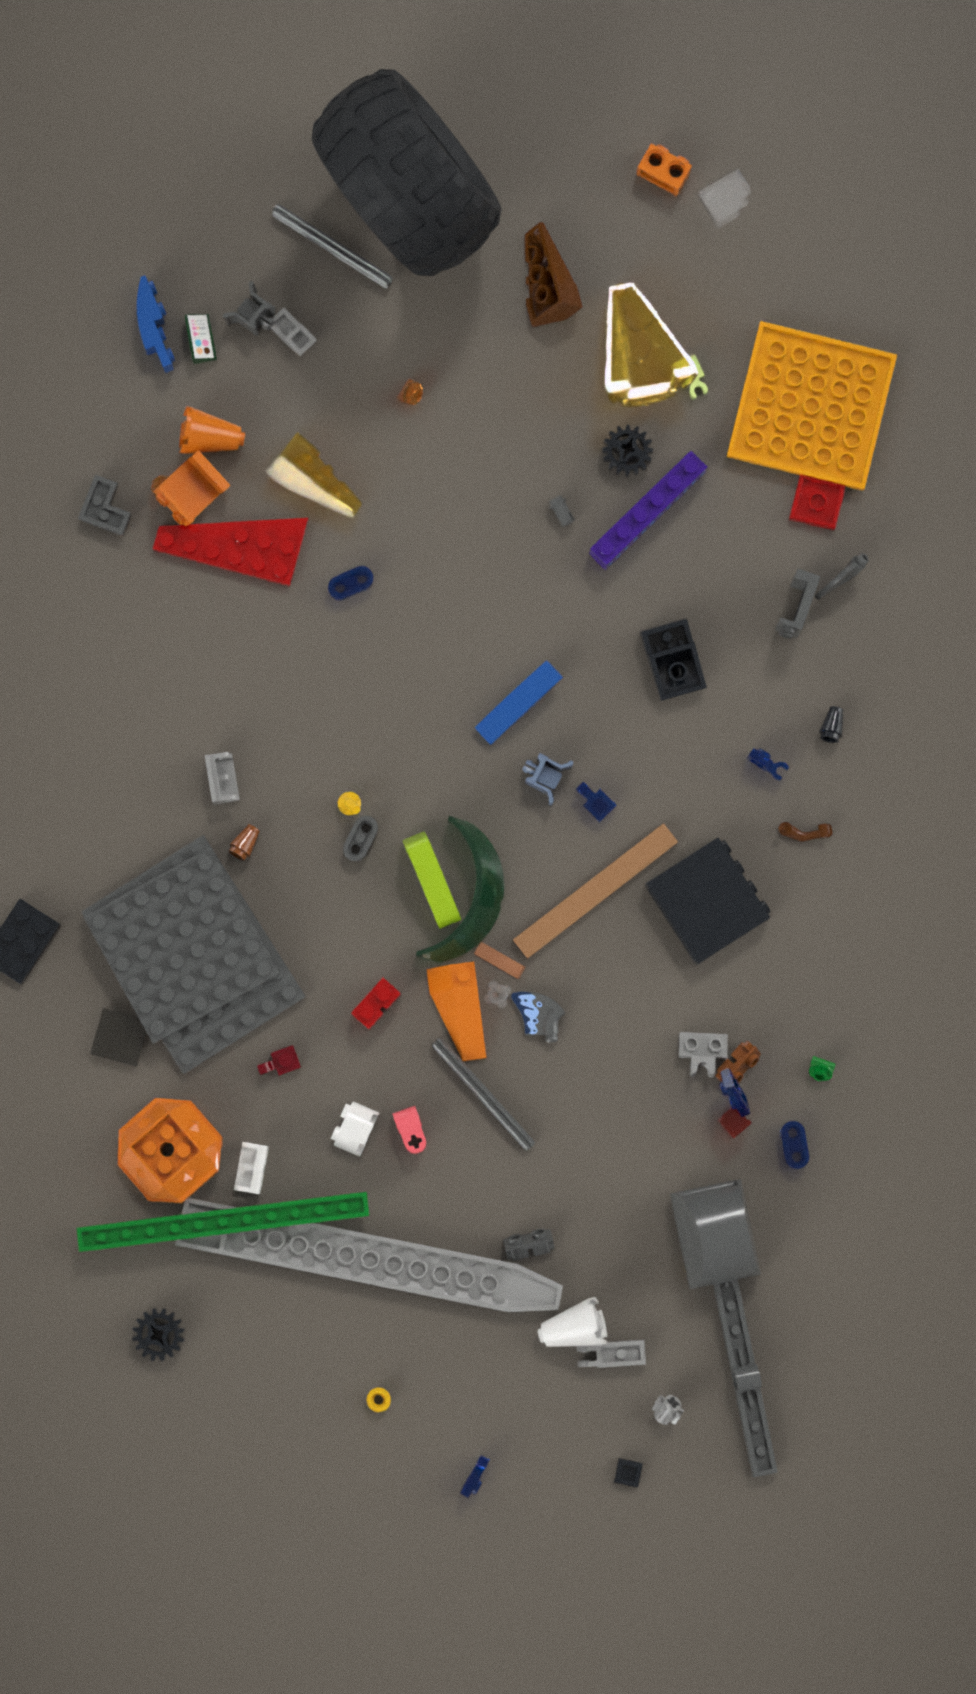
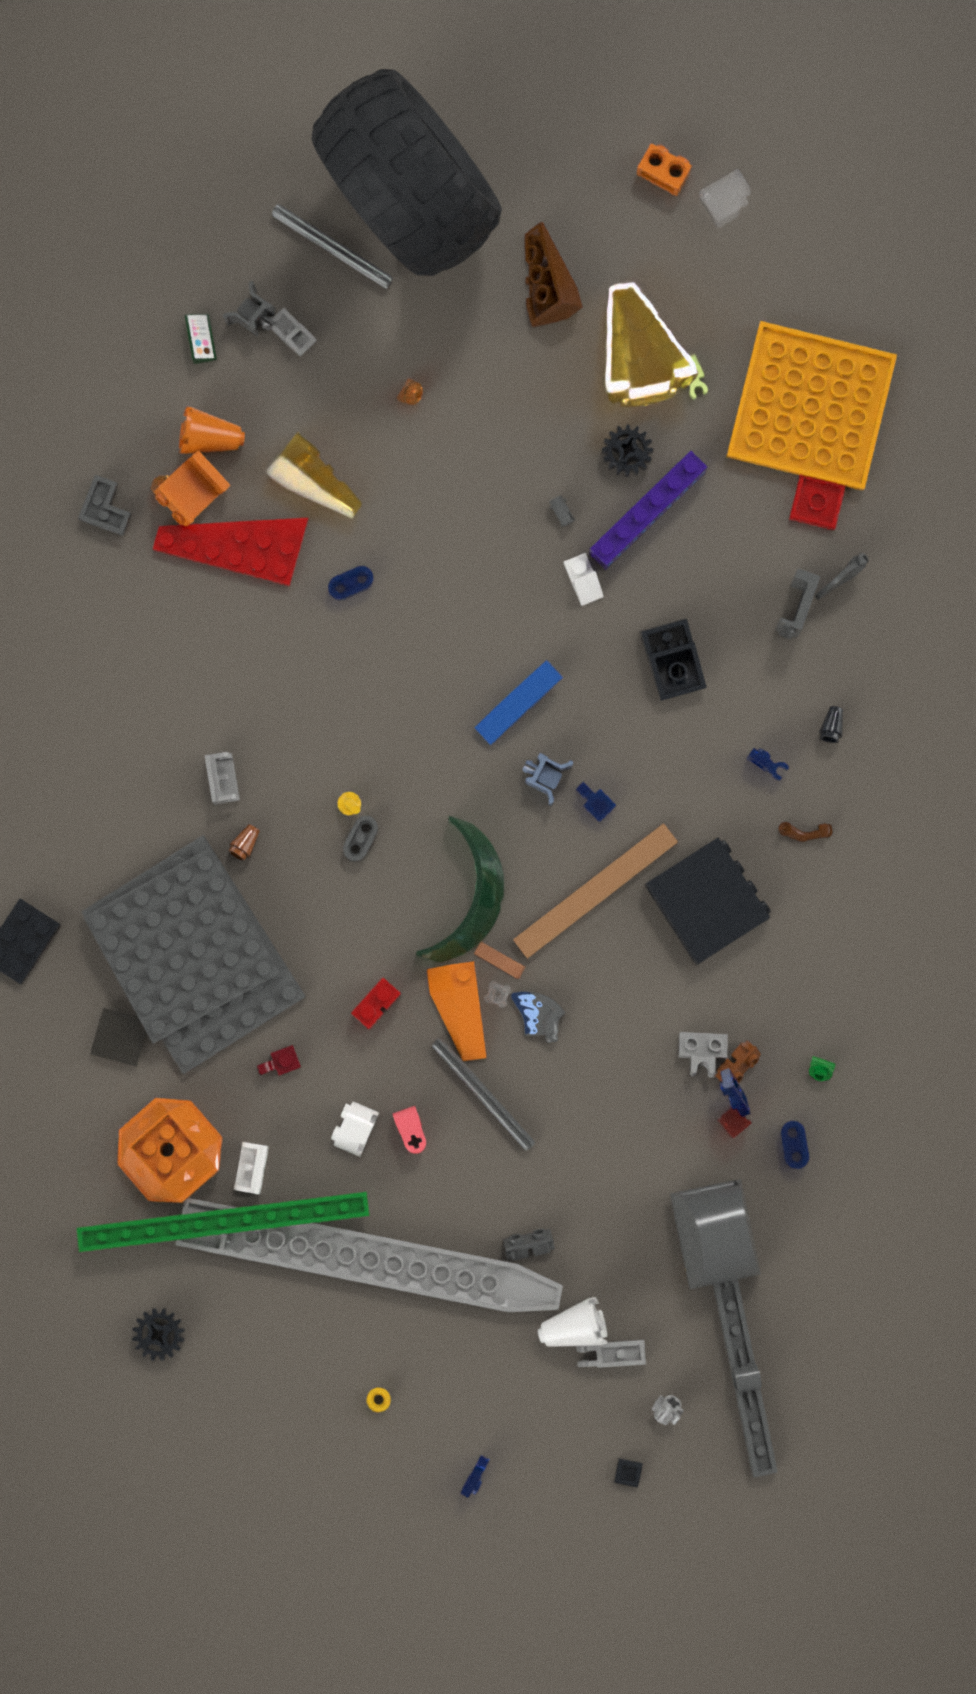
blue slope [137,275,175,373] -> none
lime beam [402,831,462,929] -> none
none -> white slope [563,553,604,606]

